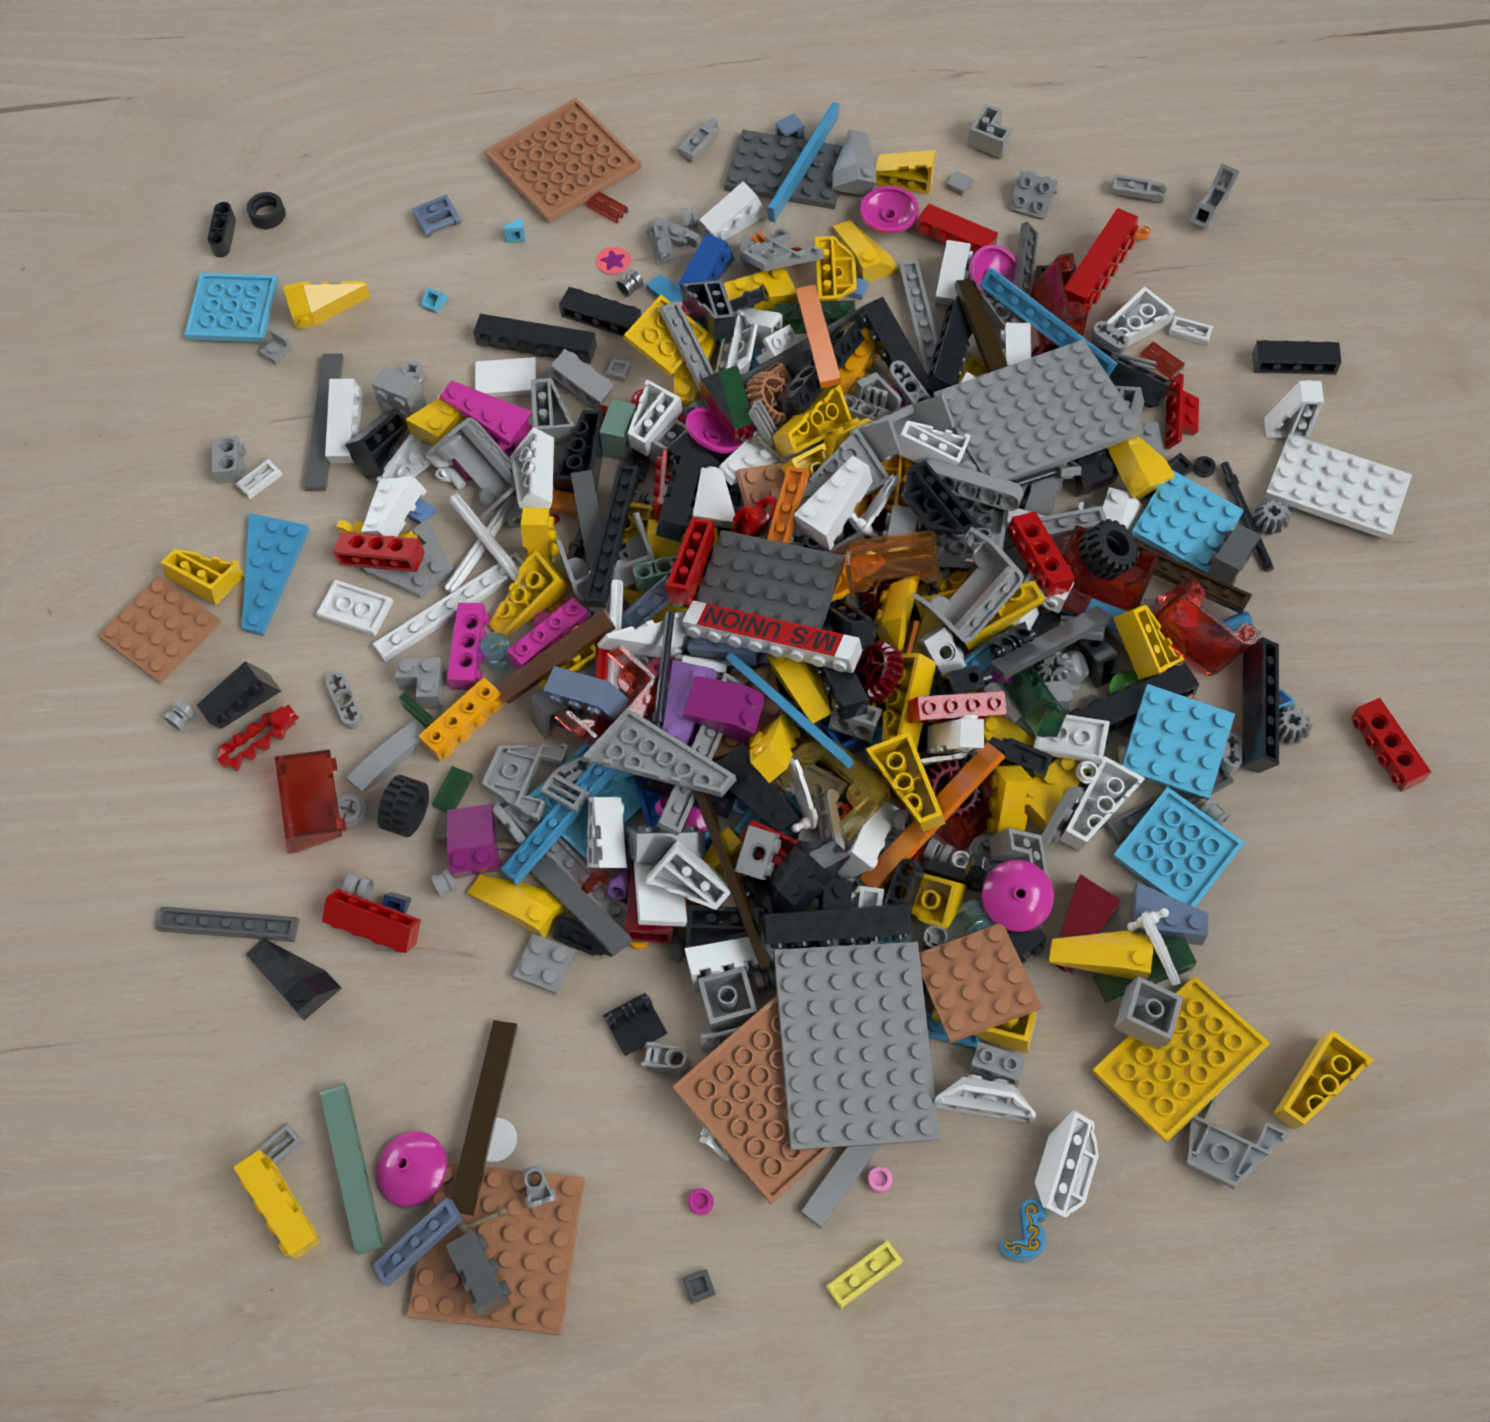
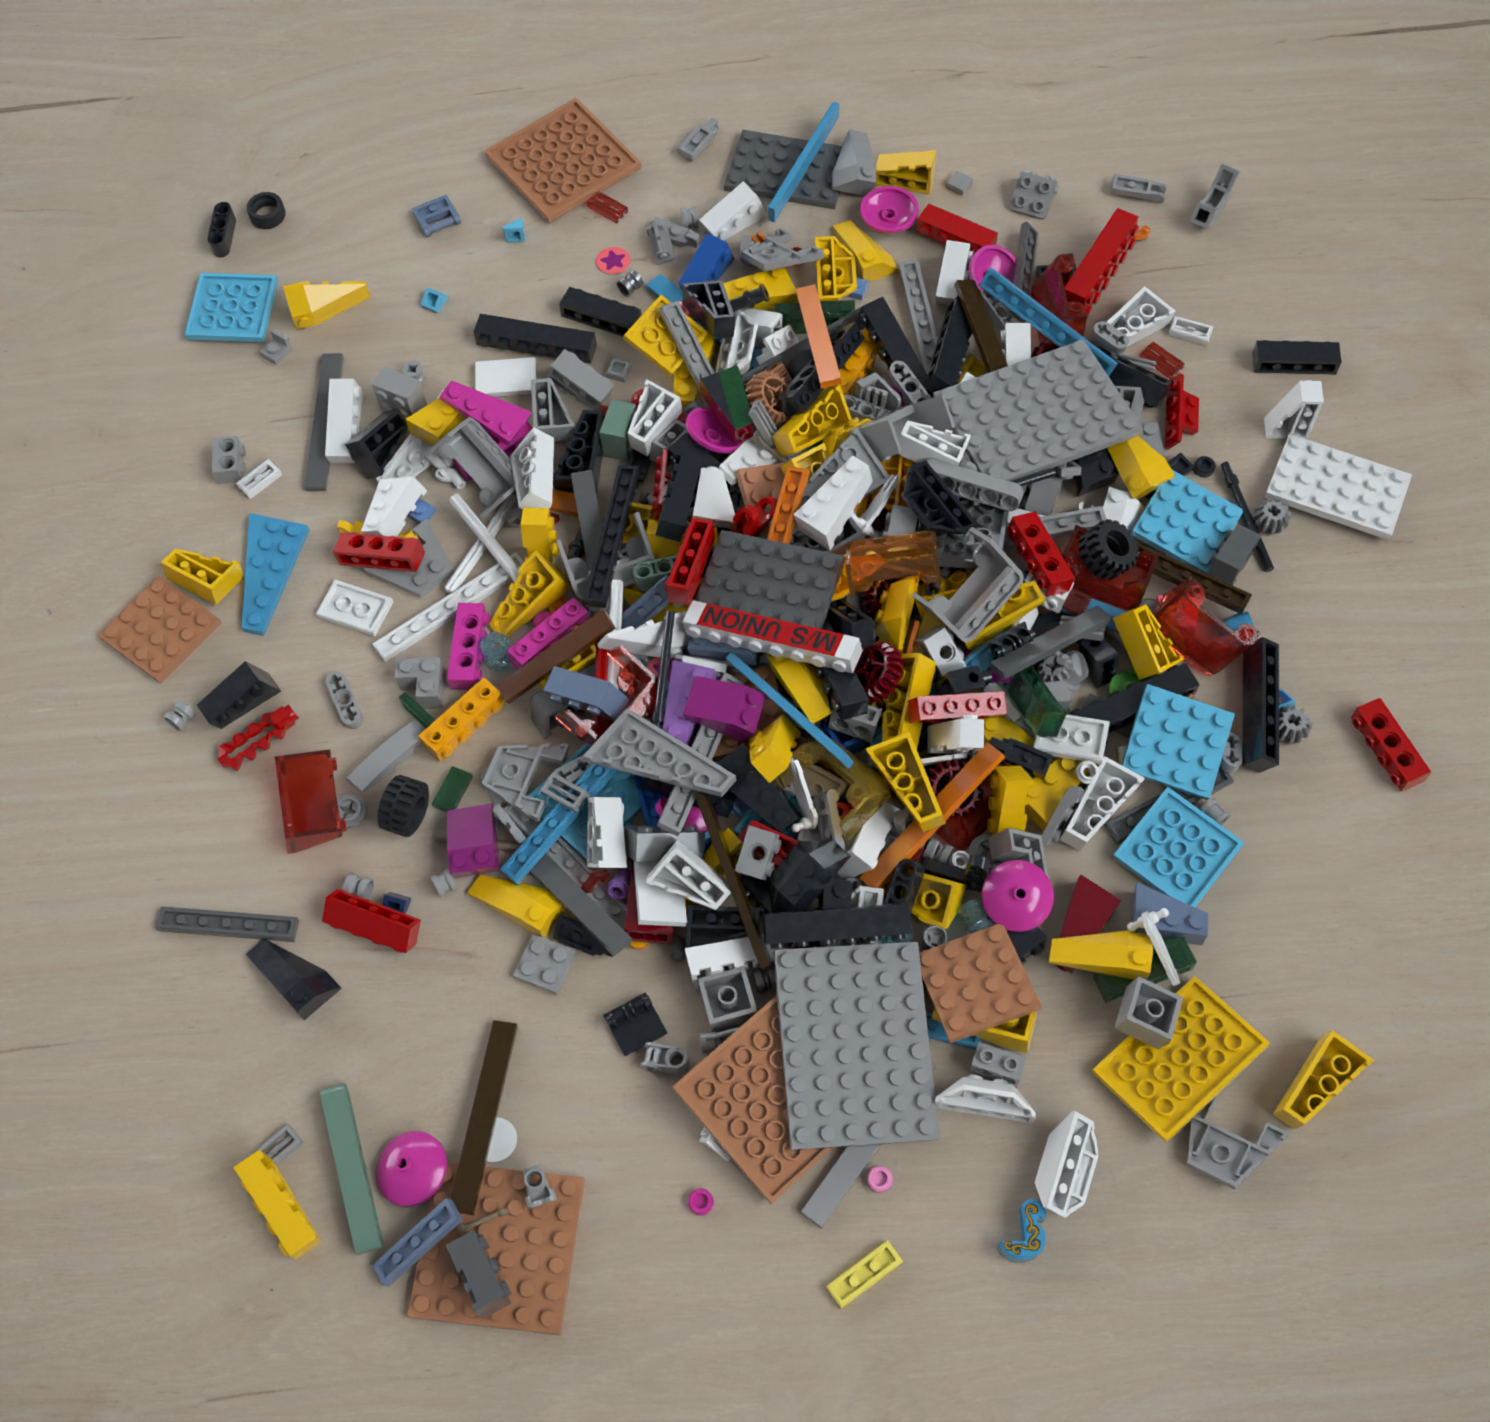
dark grey tile [683,1269,716,1304] -> none
sand blue panel [775,114,804,139] -> none
light grey brick [967,104,1012,159] -> none

